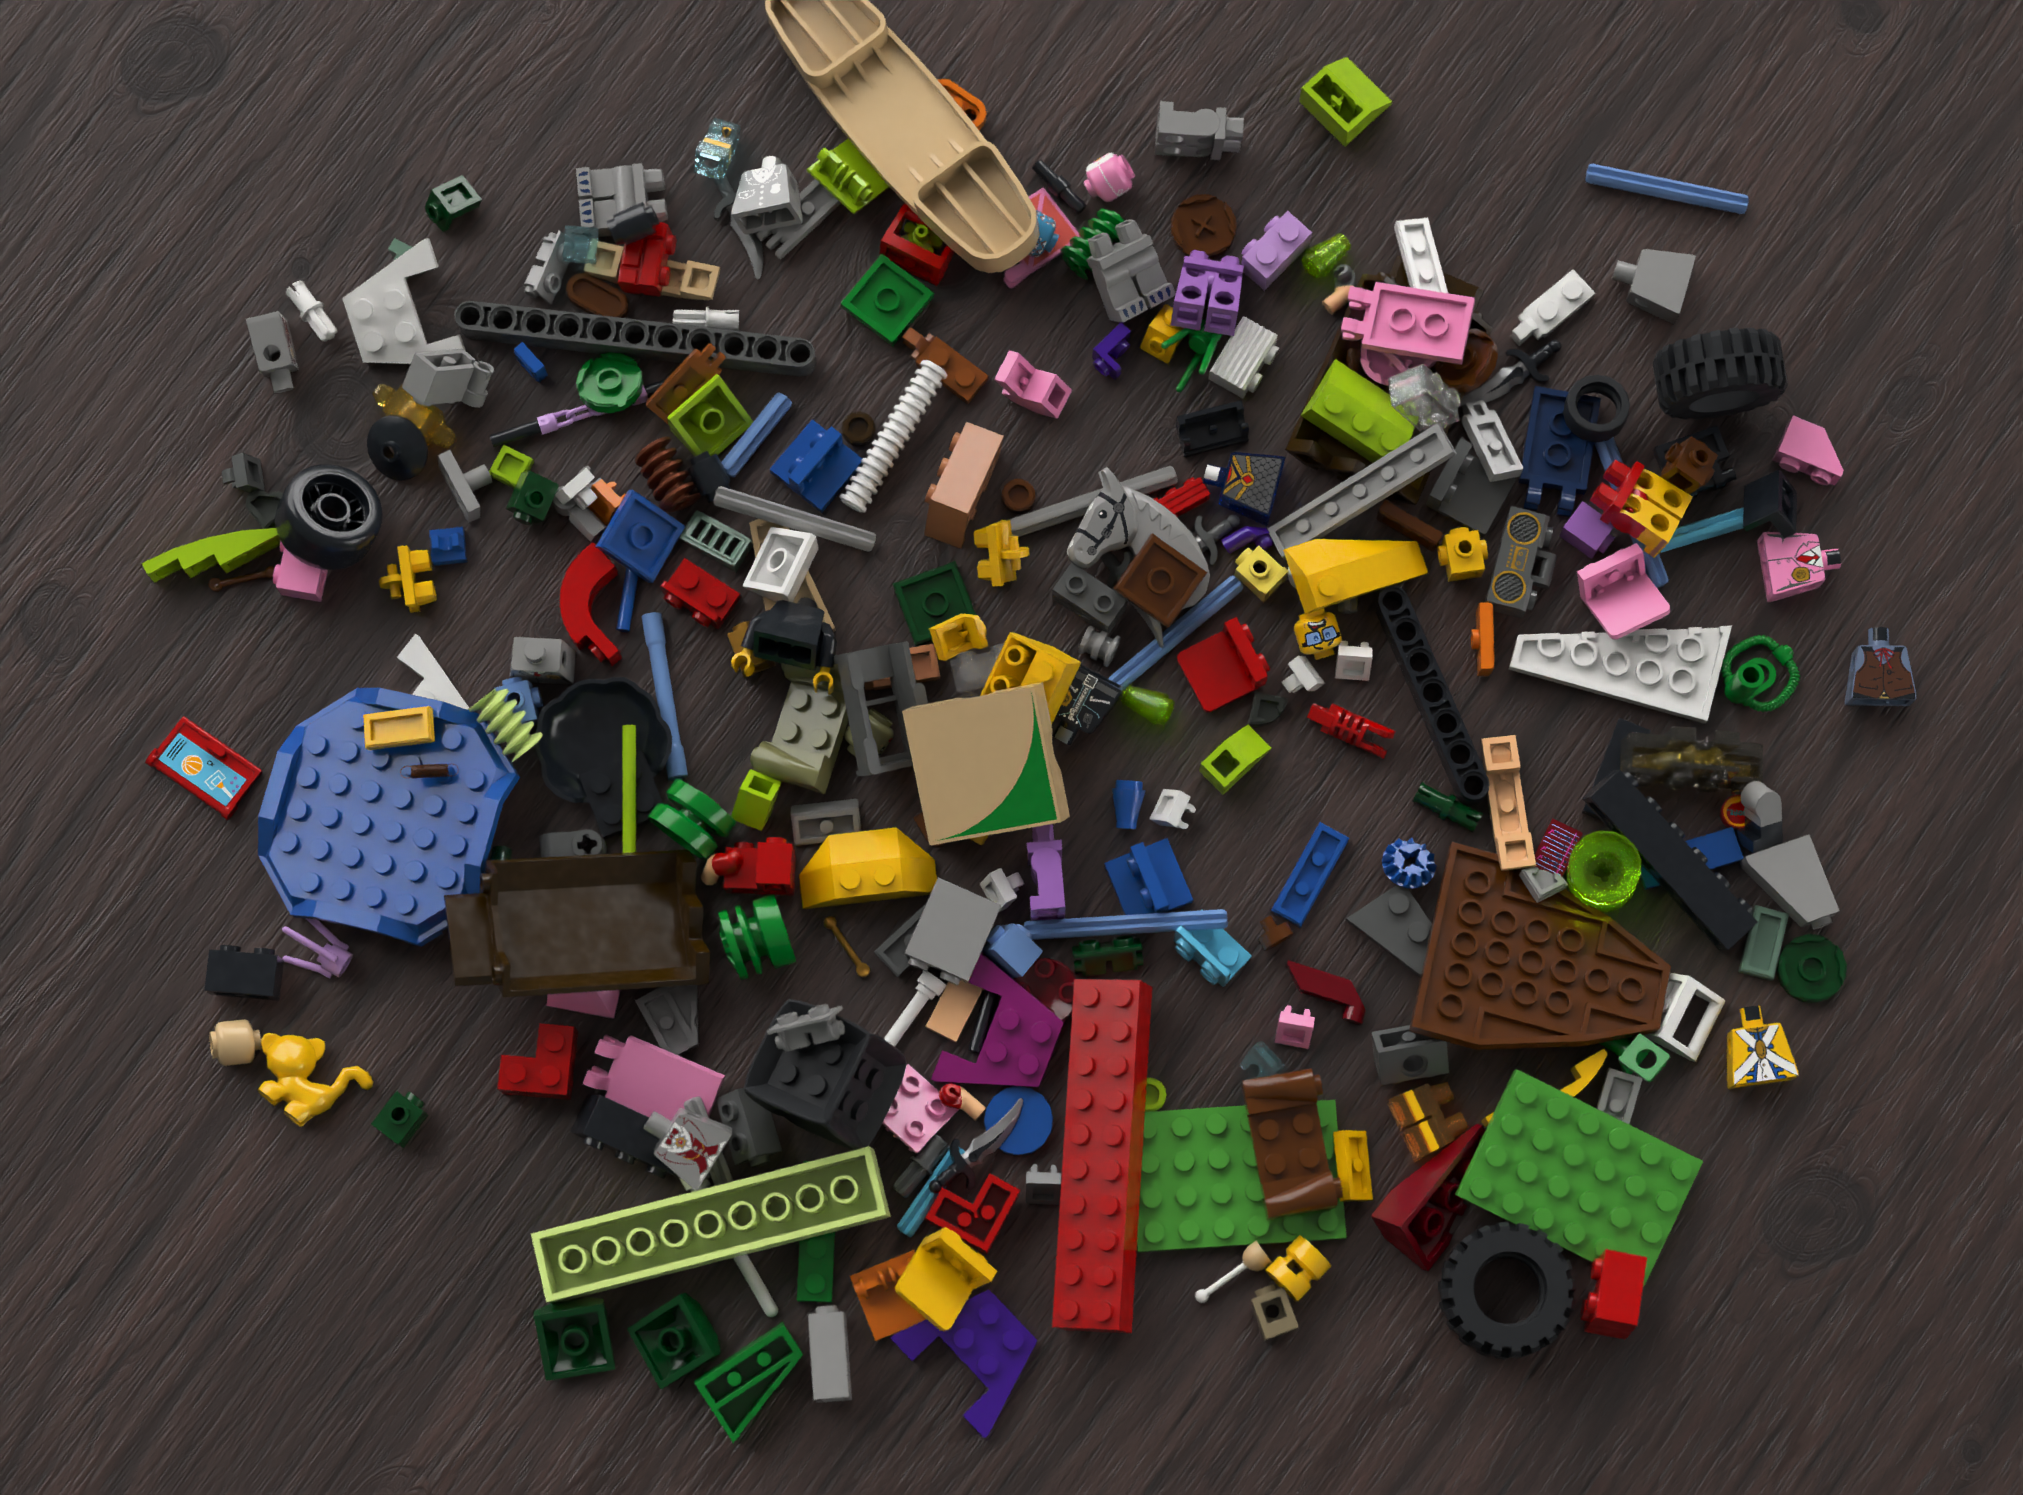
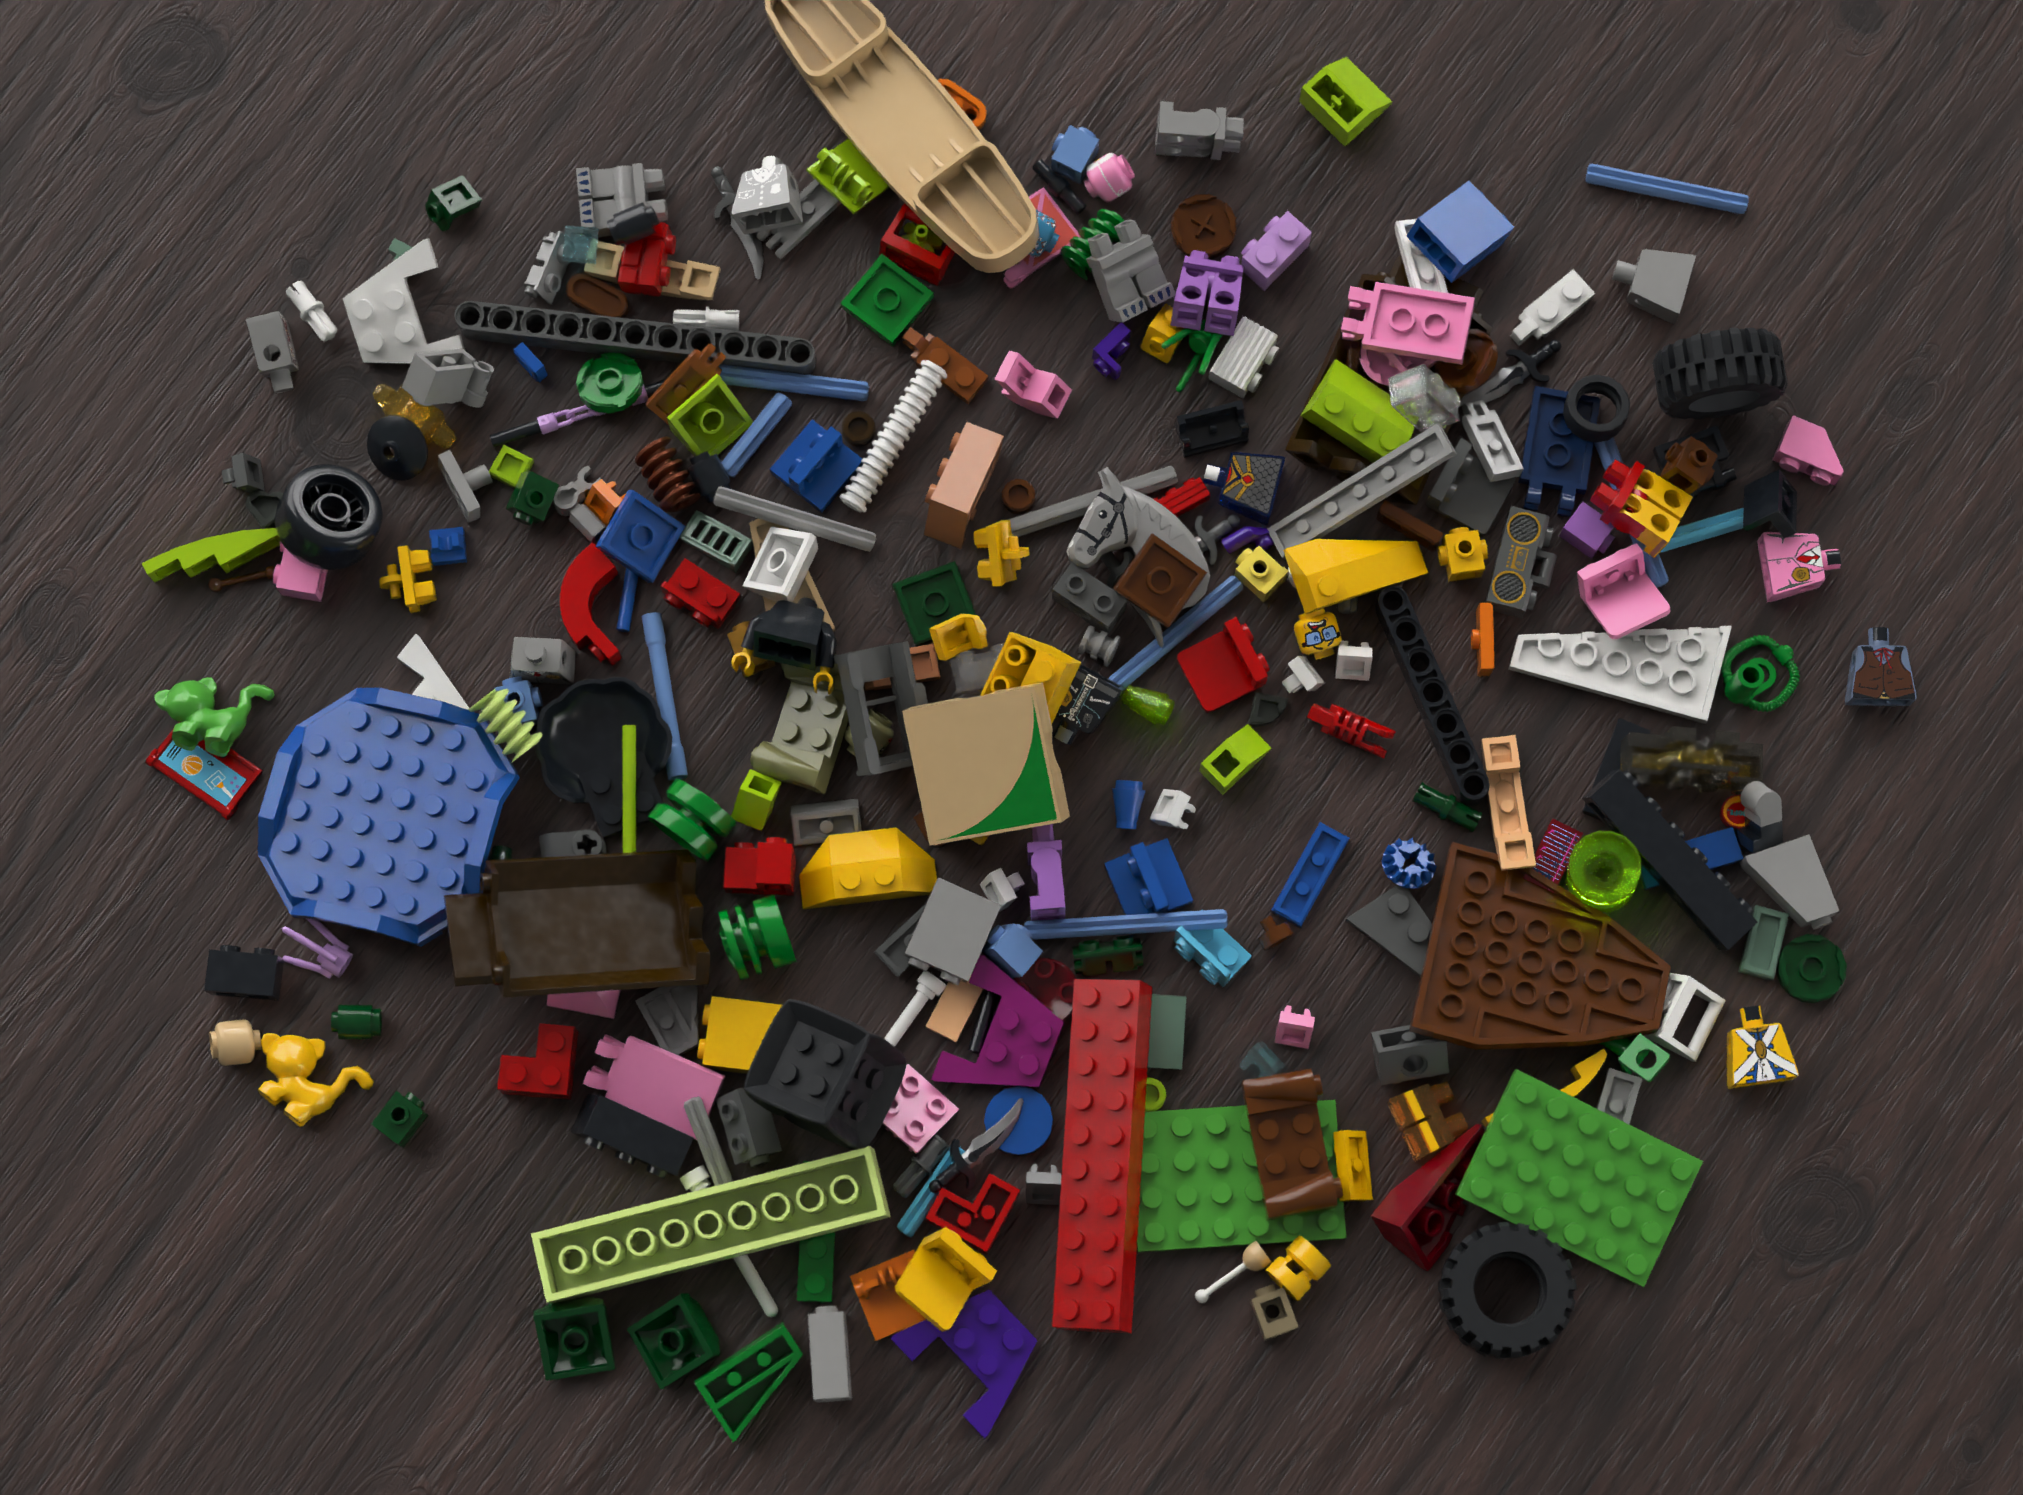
yellow tile [363,706,435,750] -> none
reddish brown piece [400,763,459,779] -> none
white tile [555,468,598,510] -> none
light grey torso [643,1108,732,1190] -> none
clear light blue leg [694,118,740,181] -> none
red arm [701,849,743,885] -> none
light grey hinge [767,1004,845,1052] -> none
pearl gold hinge [824,916,870,977] -> none
arm [939,1083,986,1121] -> none
dark red piece [1286,960,1366,1025] -> none
clear neon green cone [1301,233,1351,278] -> none
arm [1322,264,1356,314] -> none
light grey tile [1519,867,1568,903] -> none
red brick [1580,1249,1647,1340] -> none
none -> bright green animal [155,678,274,757]
none -> dark green brick [331,1005,382,1039]
none -> yellow brick [697,996,782,1074]
none -> medium blue axle [718,364,869,401]
none -> medium blue brick [1051,125,1099,184]
none -> sand green slope [1148,994,1186,1070]
none -> brick [1406,181,1514,283]

